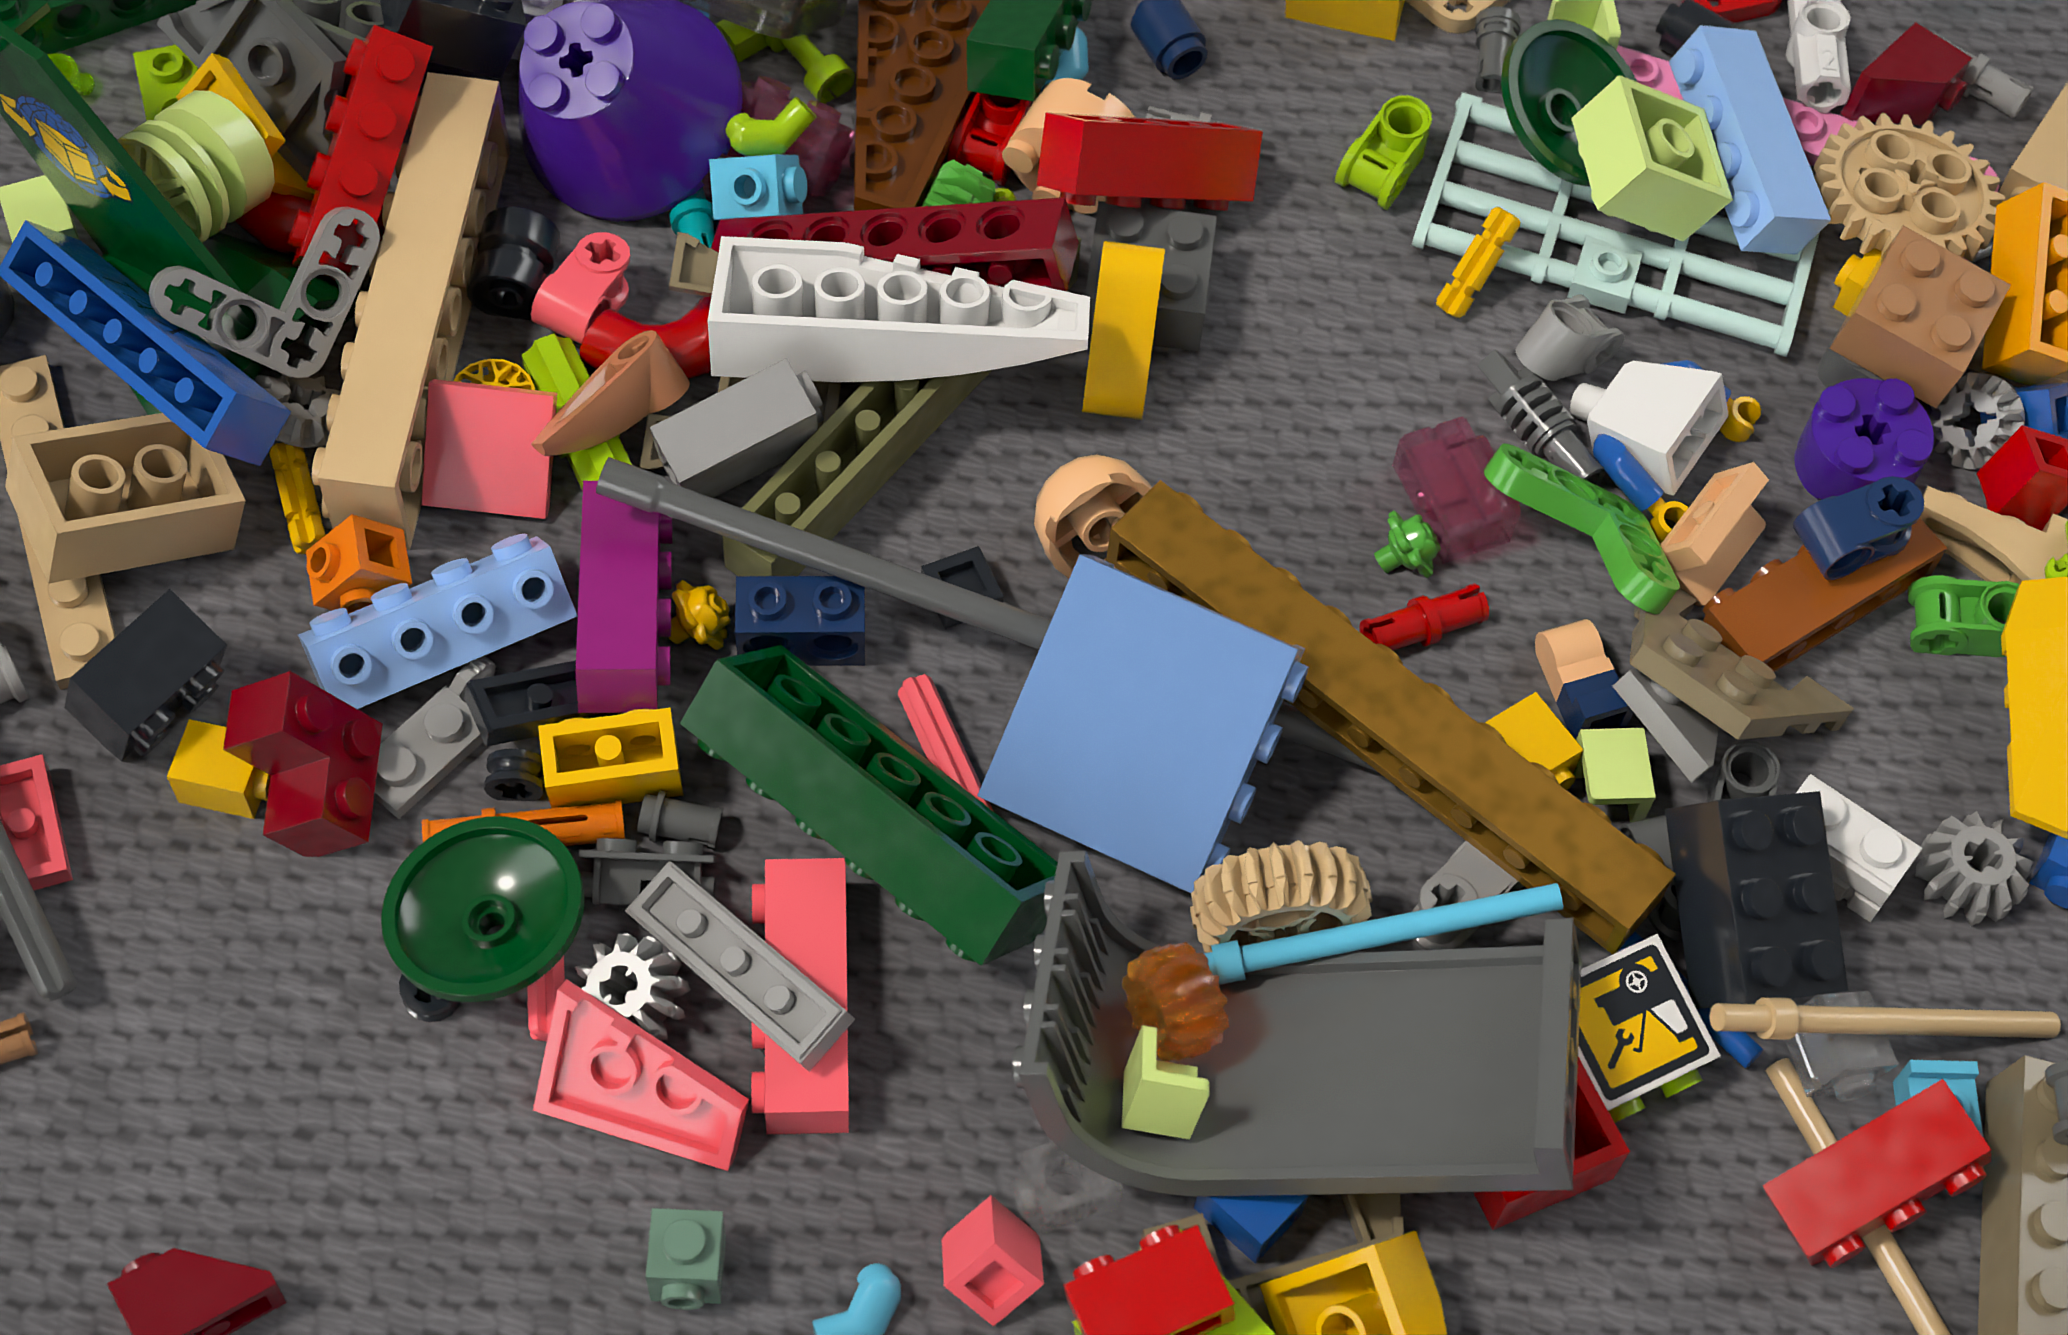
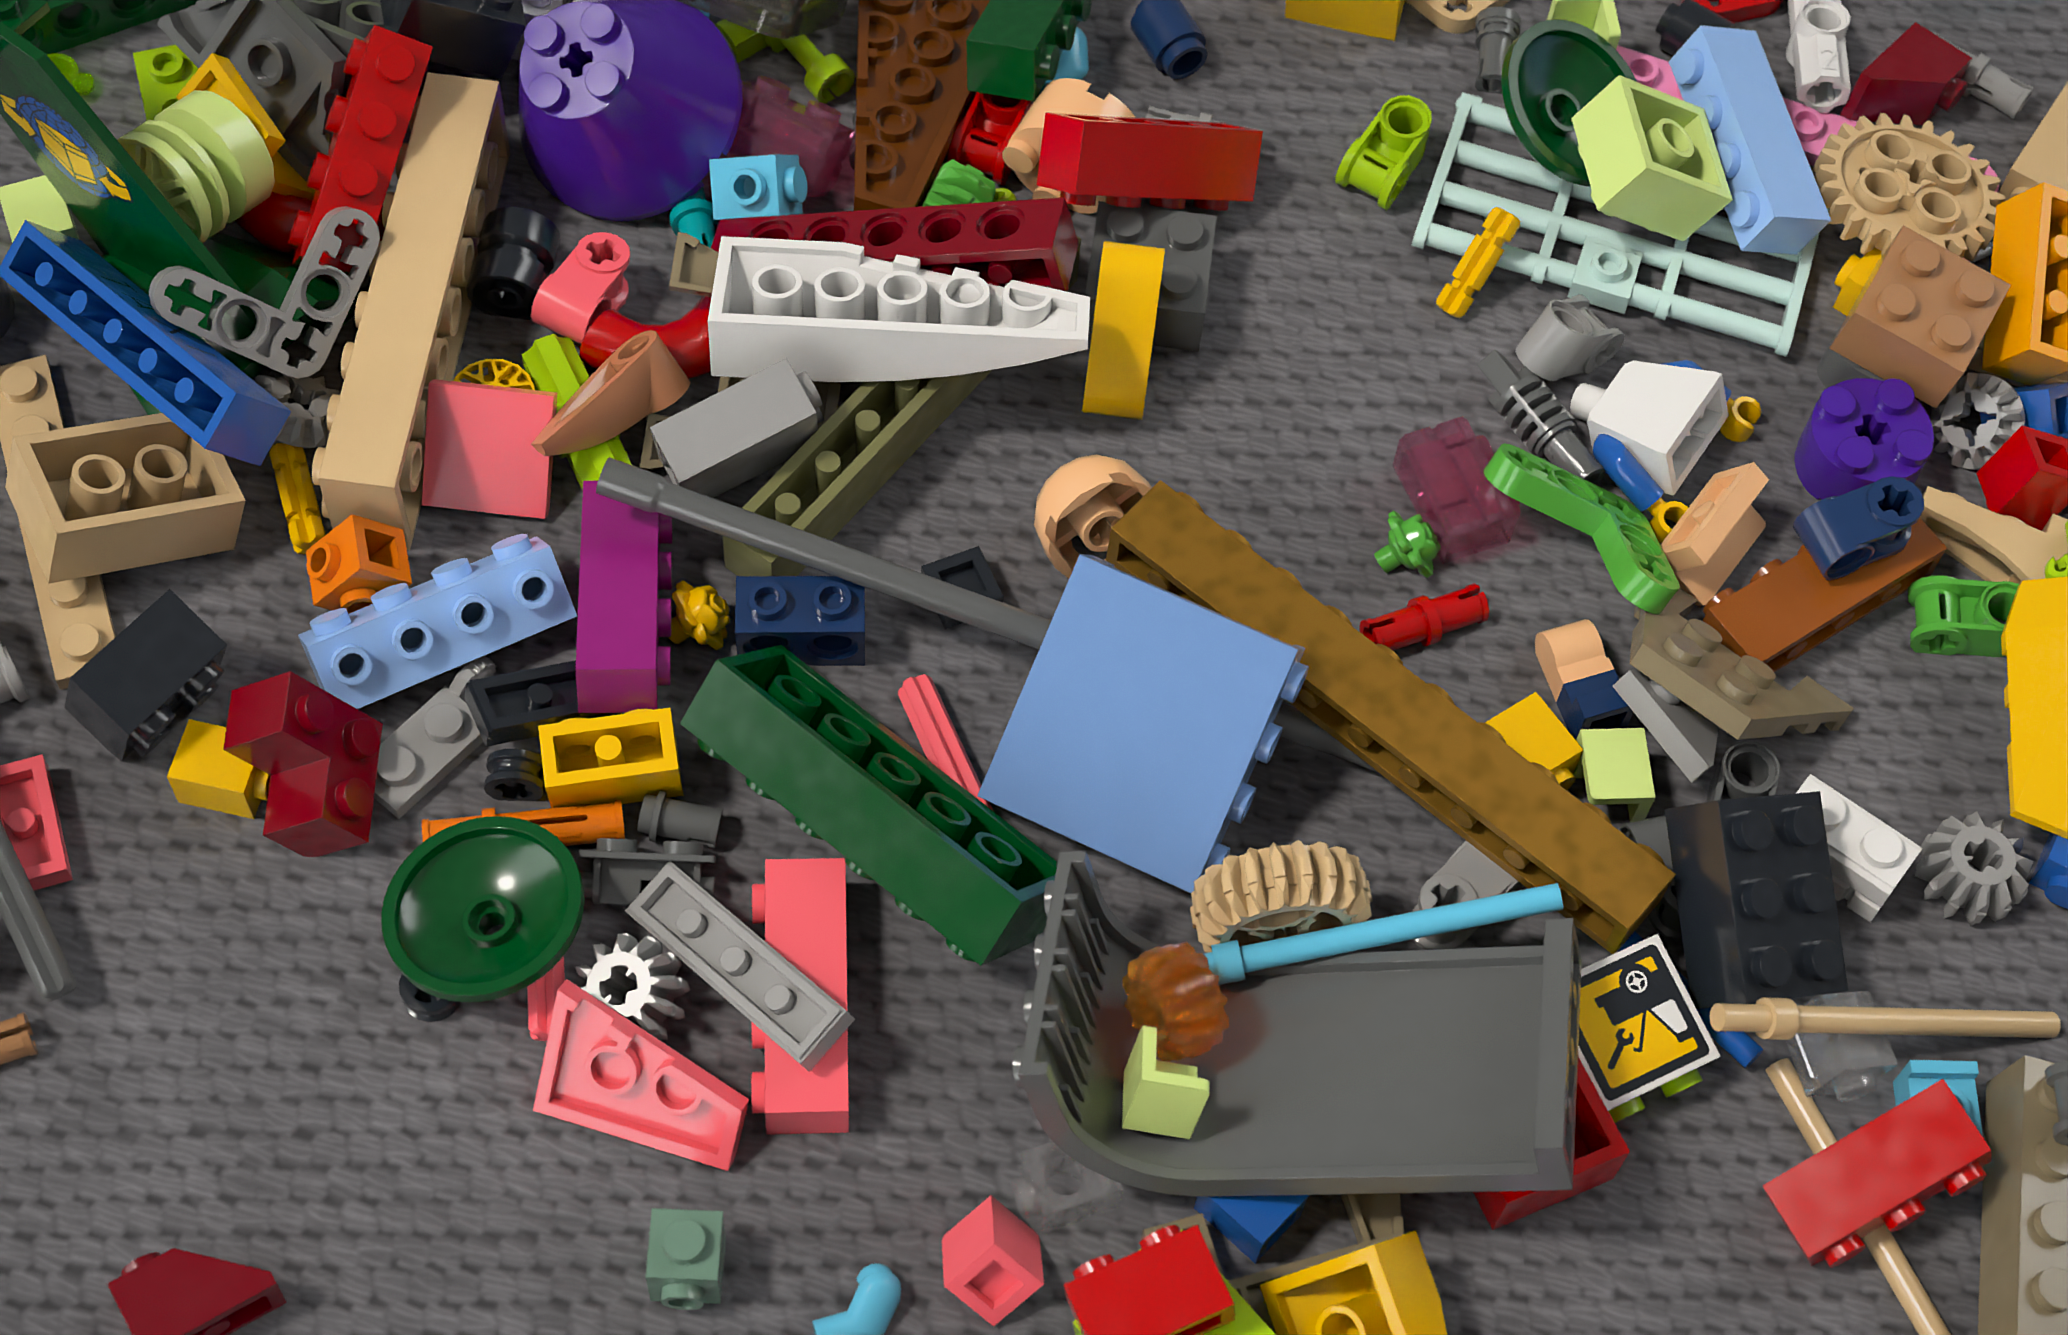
lime arm [726,97,817,156] -> none

